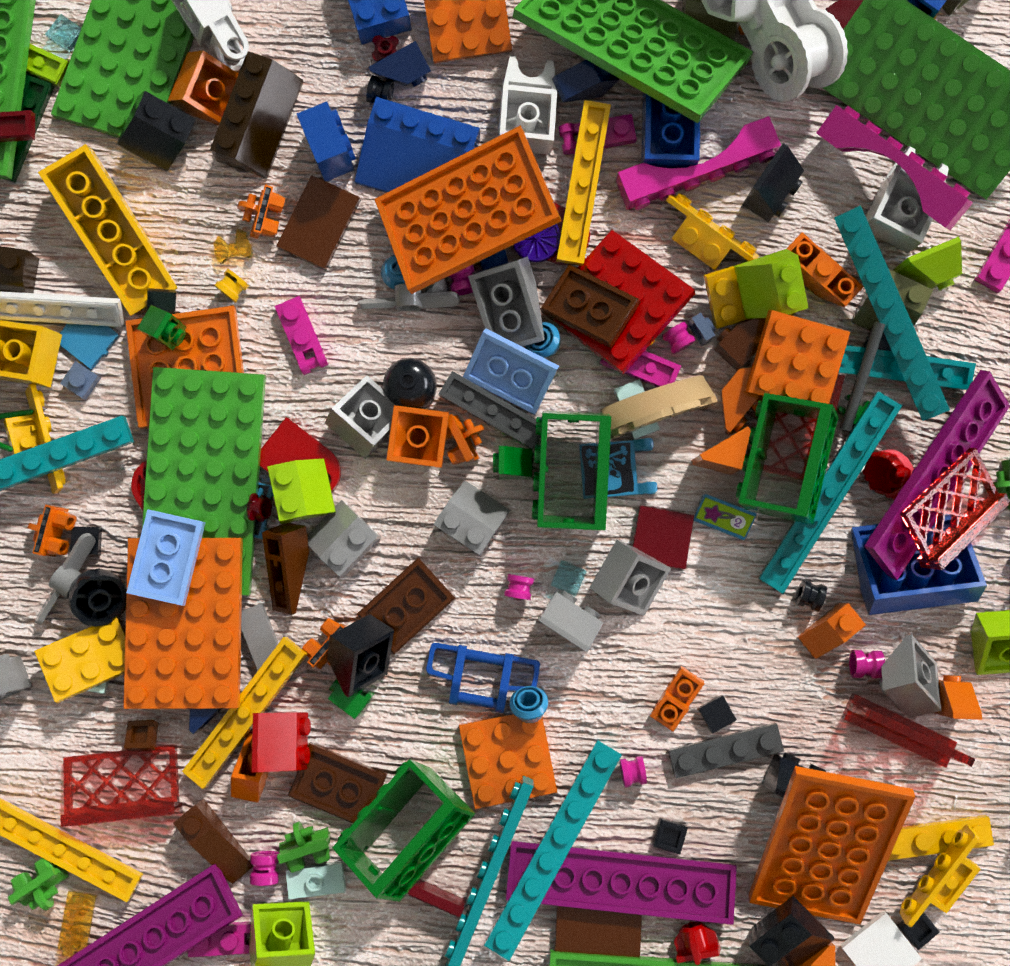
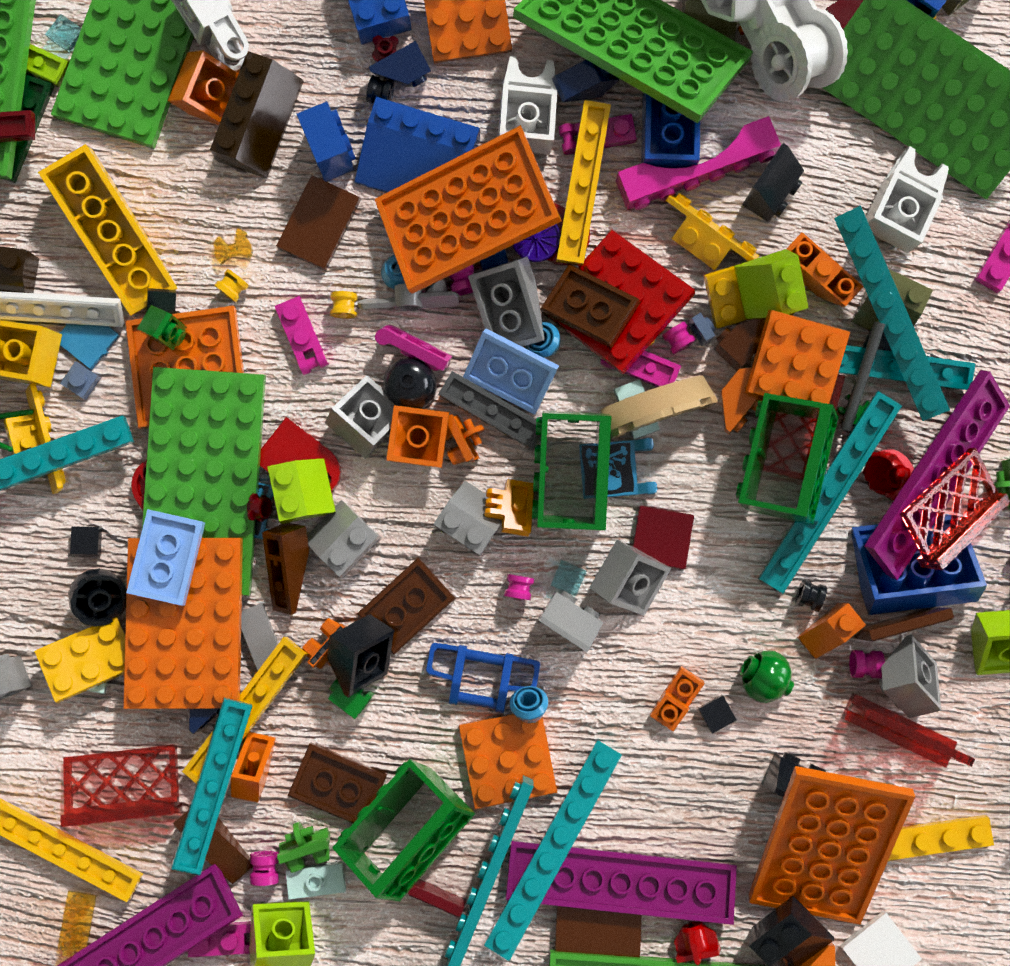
bright green hips [8,858,69,910] -> none
orange hips [27,504,77,557] -> none
light grey piece [35,533,96,625] -> none
black slope [116,91,196,171] -> none
reddish brown plate [124,720,159,751] -> none
orange hips [237,184,285,239] -> none
slope [252,712,311,772] -> none
green slope [493,446,532,480] -> none
dark pink wheel [619,756,647,788] -> none
black tile [652,818,688,855] -> none
dark grey plate [668,723,784,778] -> none
orange slope [691,426,751,475] -> none
slope [694,494,757,540] -> none
dark pink arch [816,105,973,231] -> none
lime slope [893,236,962,291] -> none
black tile [897,912,940,950] -> none
yellow bracket [899,824,981,927] -> none
orange slope [933,675,982,720] -> none
none -> teal tile [171,697,252,875]
none -> yellow wheel [330,291,358,319]
none -> dark pink plate [375,324,453,371]
none -> light orange hinge [484,479,533,537]
none -> green plant [740,650,794,703]
none -> reddish brown tile [854,607,954,641]

